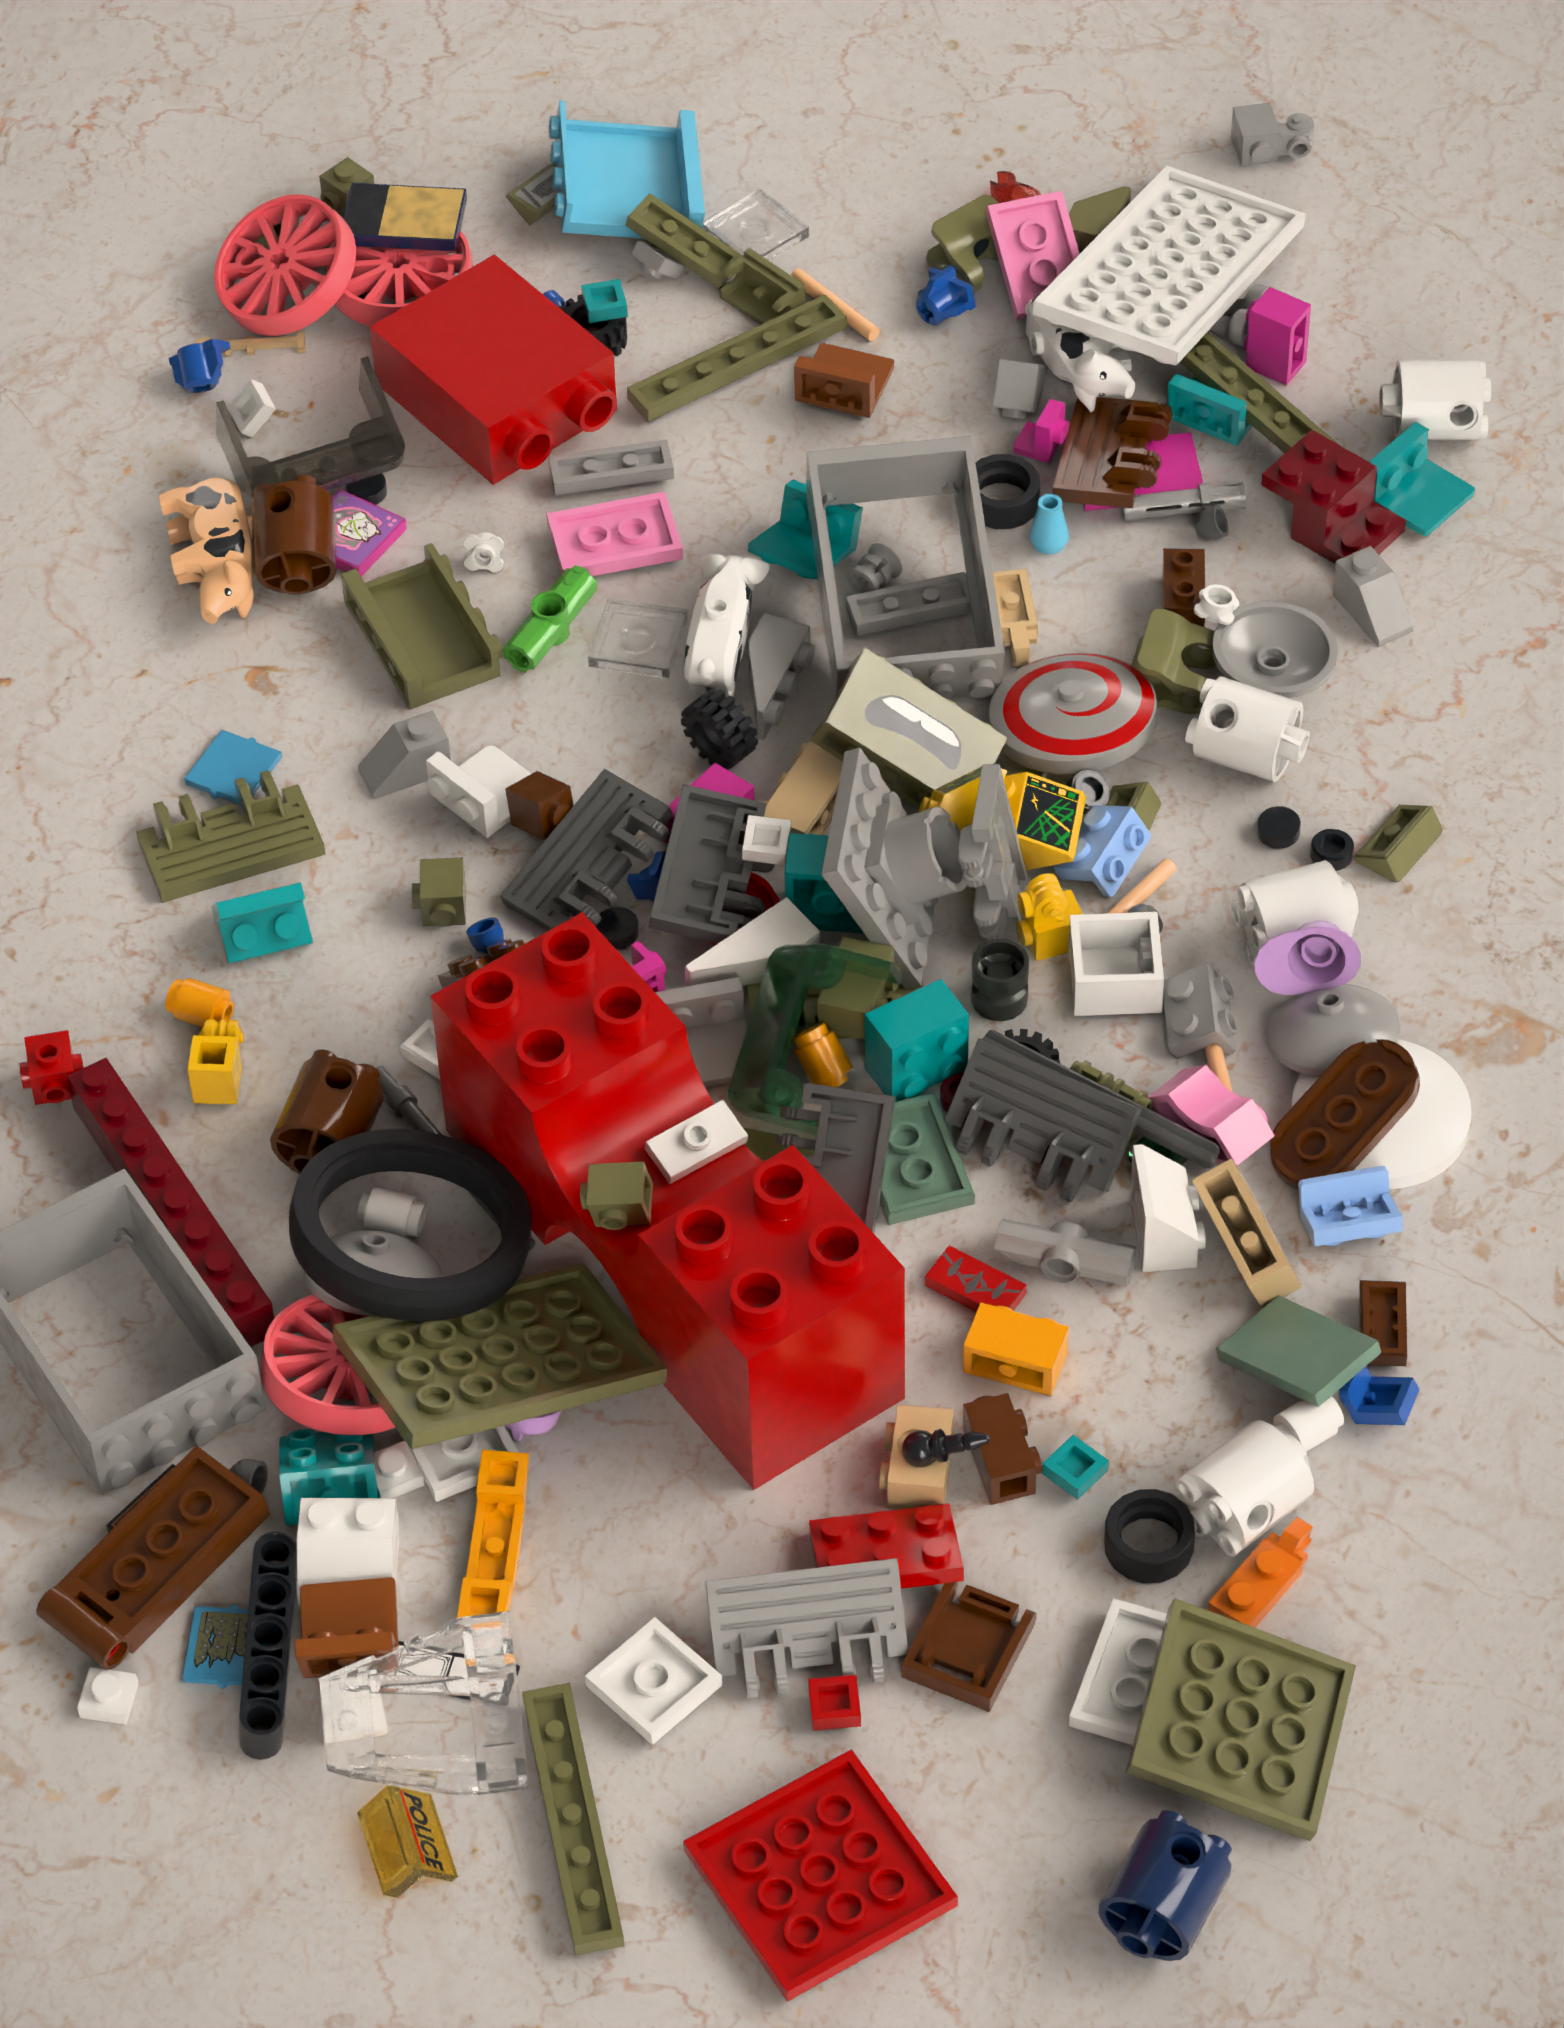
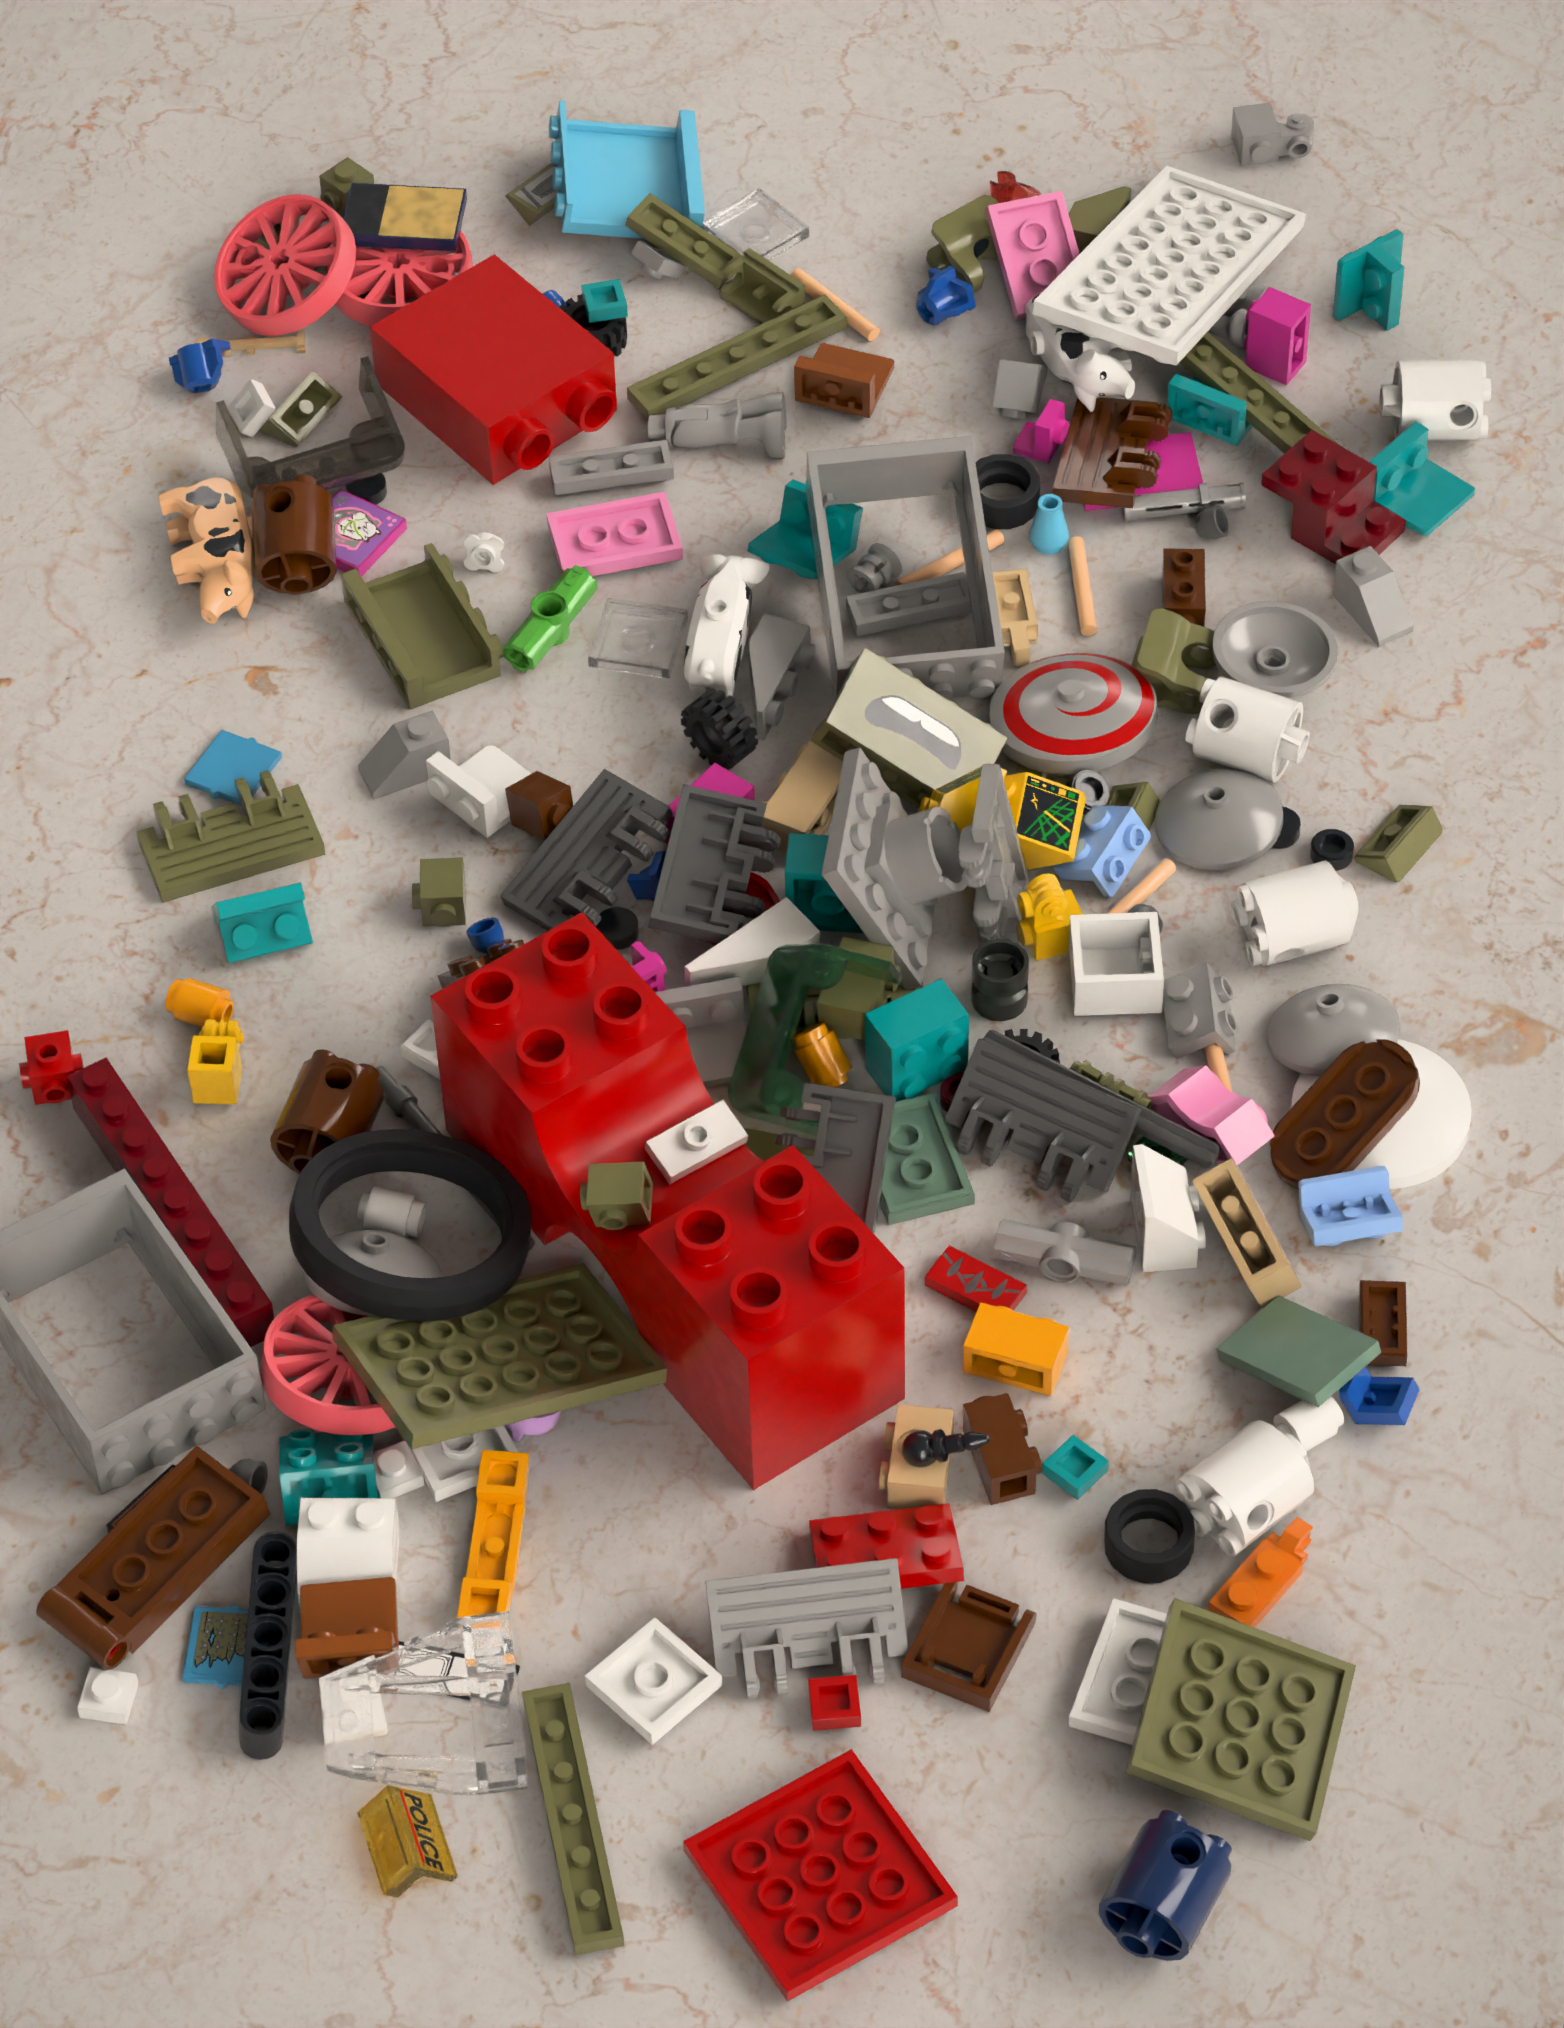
white plate [742,815,791,865] -> none
white plate [1194,584,1239,625] -> none
lavender piece [1255,920,1361,995] -> none
none -> olive slope [260,370,343,448]
none -> light grey piece [648,392,787,458]
none -> light nougat bar [895,529,1004,586]
none -> light nougat bar [1068,536,1097,637]
none -> light grey dish [1155,769,1283,870]
none -> teal bracket [1333,229,1405,331]

